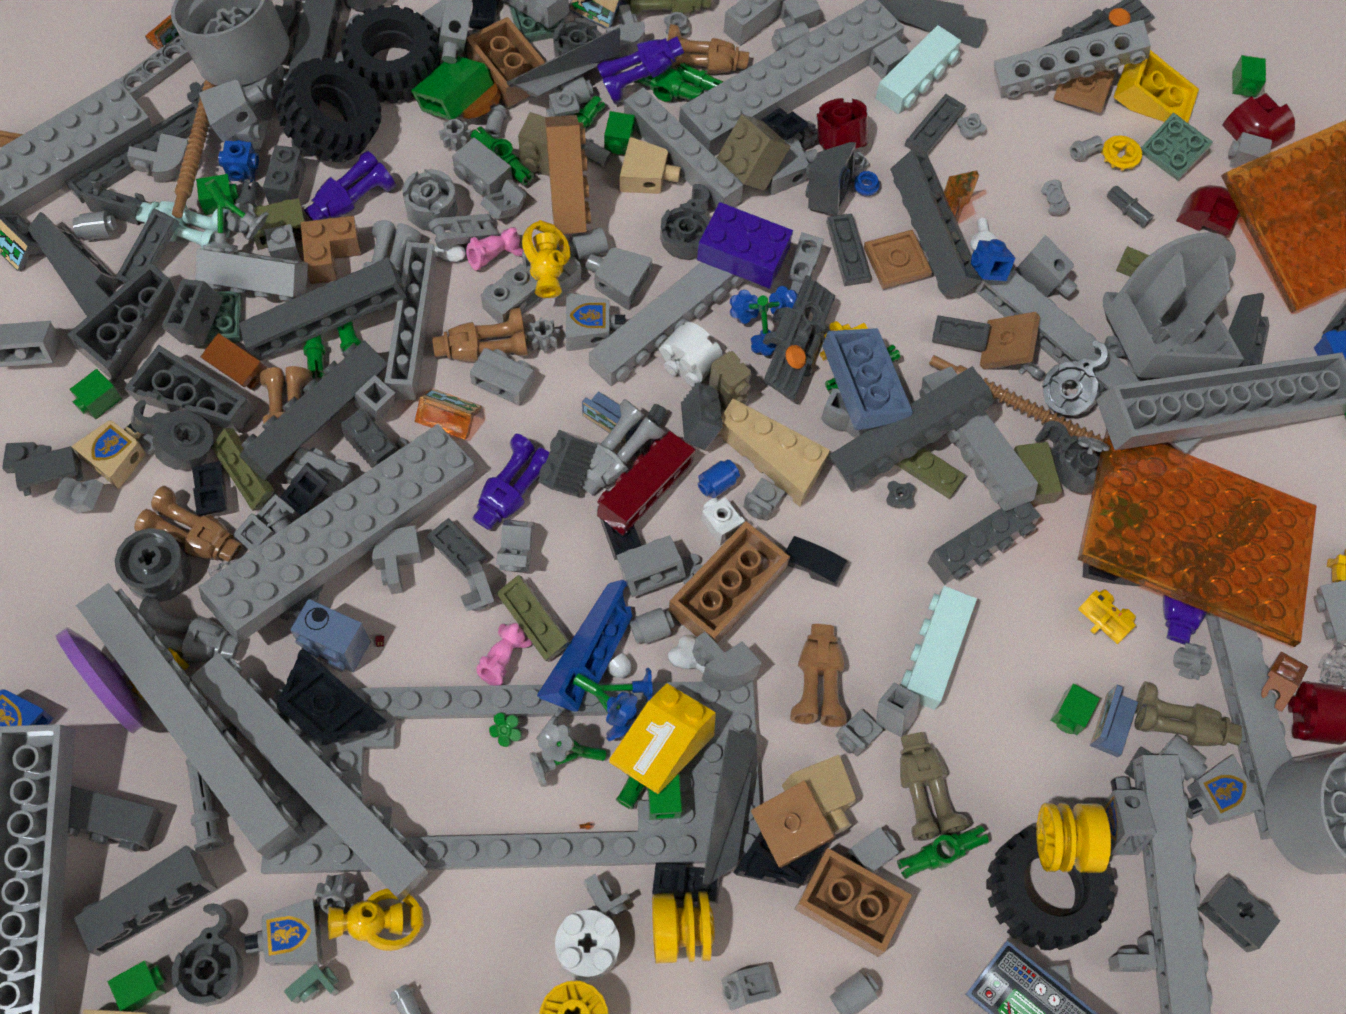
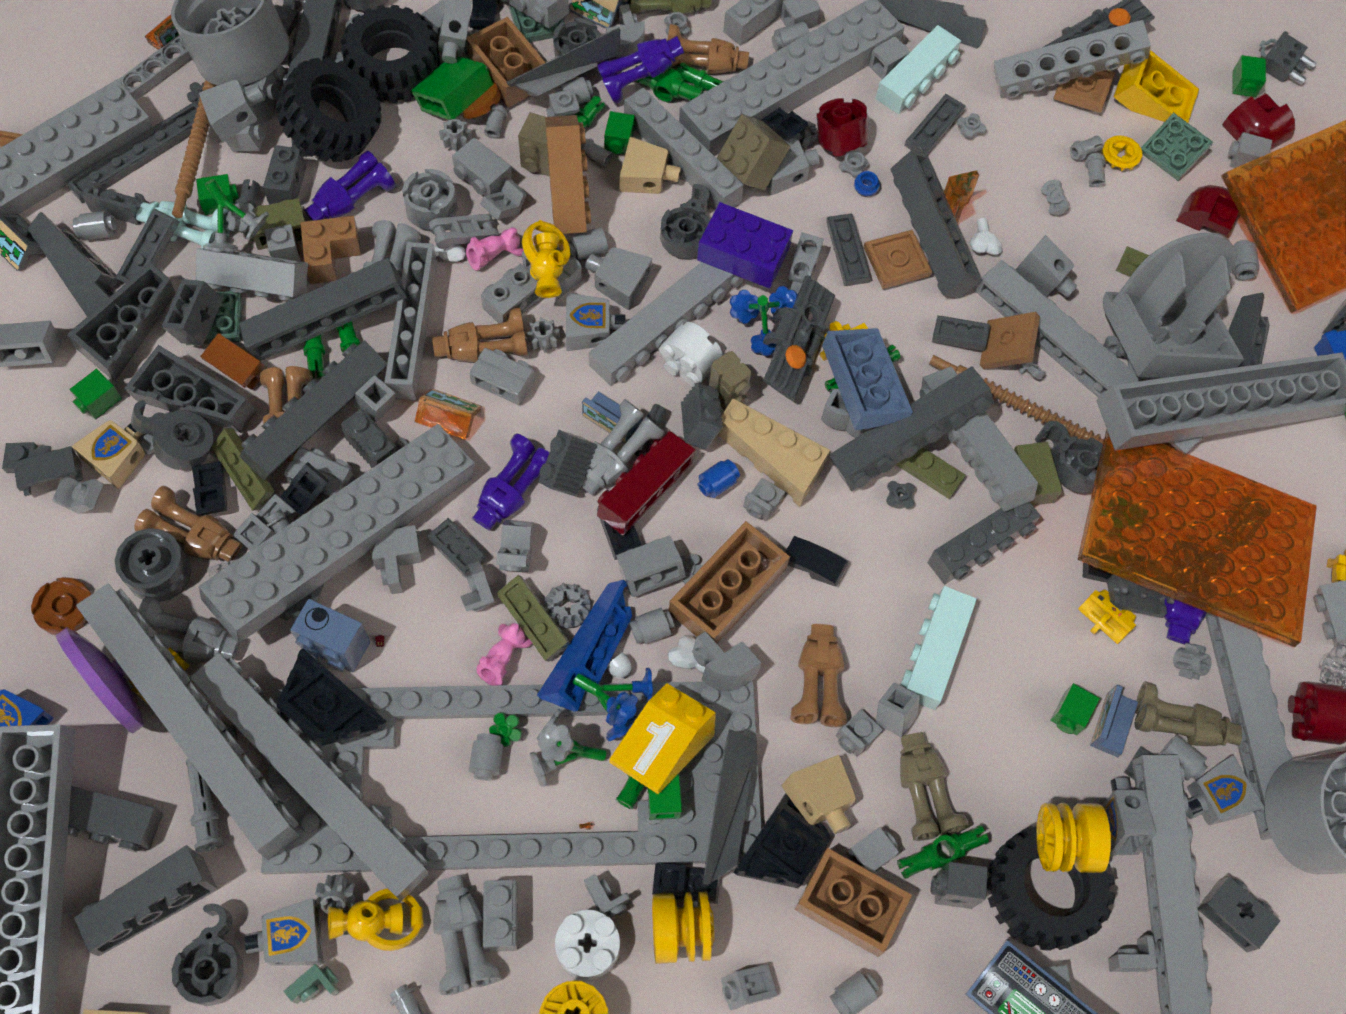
green brick [107,960,166,1012] -> none
light grey brick [127,133,188,182] -> none
blue brick [219,140,259,182] -> none
green pin [471,126,534,186] -> none
white brick [701,497,745,546] -> none
medium nougat plate [750,780,836,868] -> none
dark grey slope [805,142,856,215] -> none
blue brick [970,239,1016,281] -> none
piece [1042,341,1109,416] -> none
light grey plant [1078,436,1110,455] -> none
dark grey axle [1107,186,1154,228] -> none
dark orange hinge [1261,651,1309,712] -> none
none -> dark orange tile [31,577,92,635]
none -> light grey piece [433,875,501,995]
none -> light grey brick [469,733,503,781]
none -> light grey brick [483,880,518,952]
none -> light grey gear [544,583,590,628]
none -> dark grey brick [931,862,987,909]
none -> light grey pin [1085,153,1106,187]
none -> dark grey hinge [1107,565,1175,618]
none -> light grey brick [1232,240,1260,280]
none -> dark grey piece [1259,31,1317,85]

